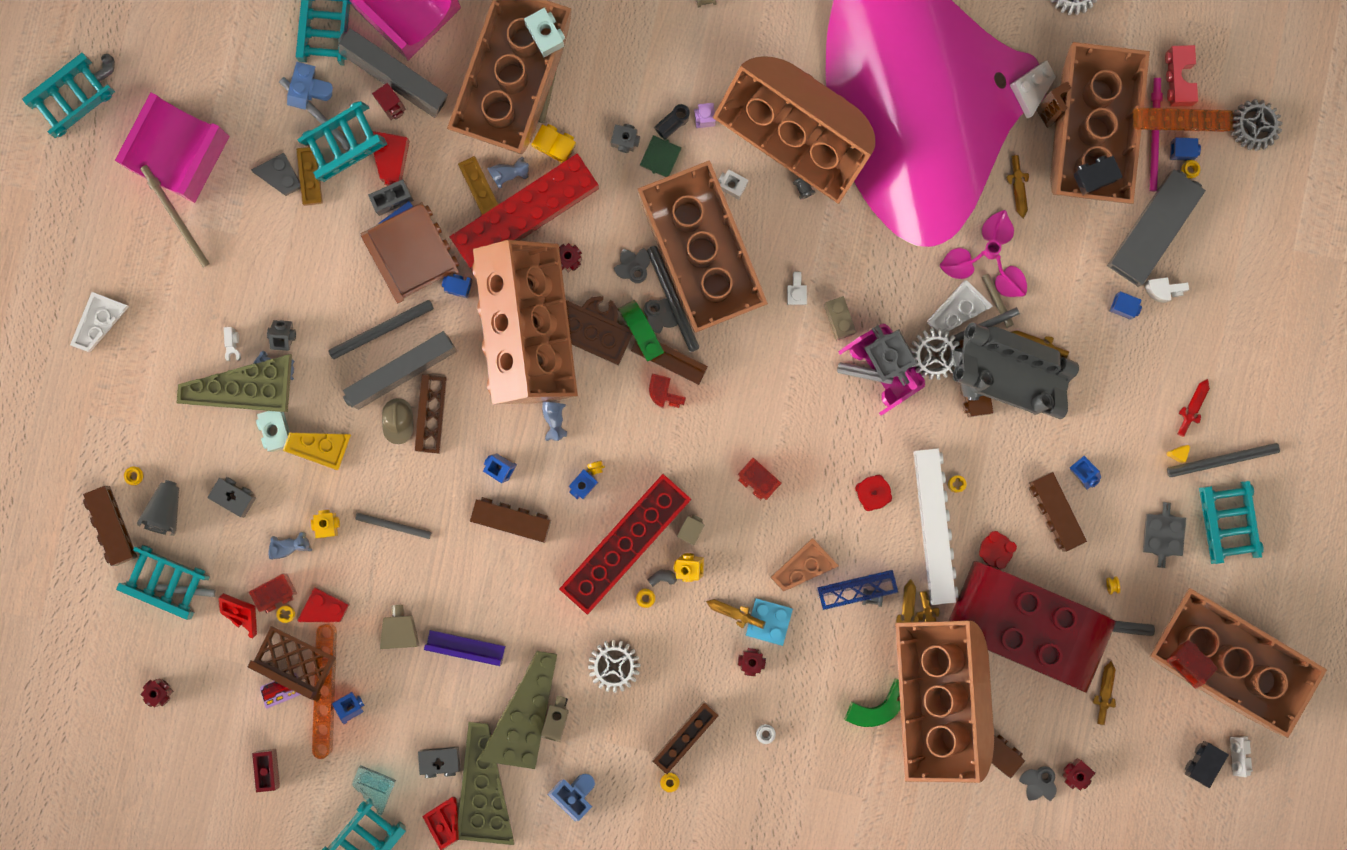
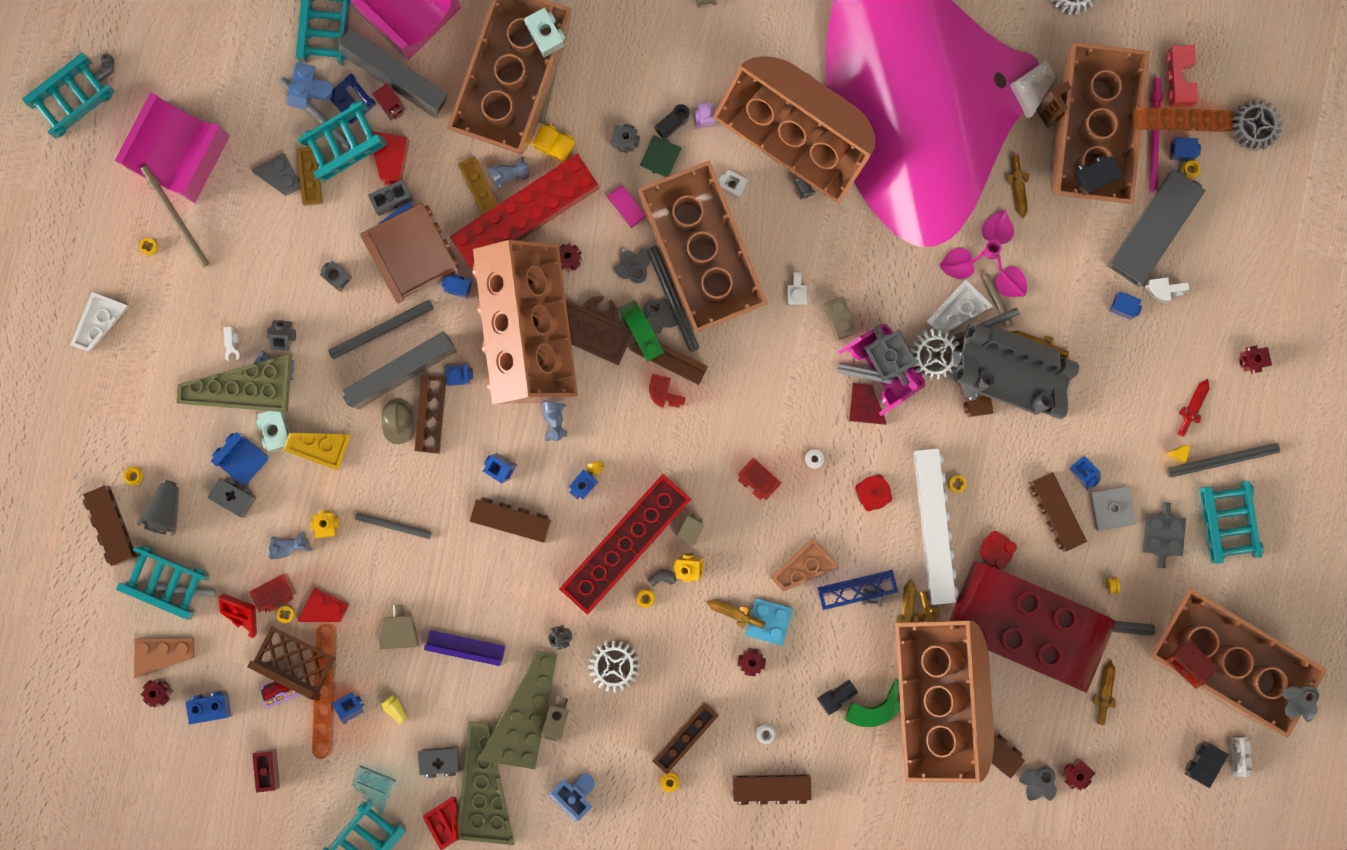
none -> nougat wing [134,638,194,678]
none -> yellow bush [139,238,158,256]
none -> blue brick [185,691,232,725]
none -> blue bracket [211,432,268,486]
none -> dark grey brick [320,261,352,292]
none -> clear blue plate [330,74,377,125]
none -> light yellow cone [381,694,408,724]
none -> blue bracket [445,364,473,386]
none -> dark grey gear [548,625,572,650]
none -> dark pink slope [607,185,646,228]
none -> reddish brown brick [732,774,812,805]
none -> white plate [805,449,824,469]
none -> black piece [818,679,858,715]
none -> dark red wing [849,383,886,425]
none -> light grey plate [1090,486,1136,531]
none -> dark red brick [1239,345,1272,374]
none -> dark grey plate [1282,685,1319,722]

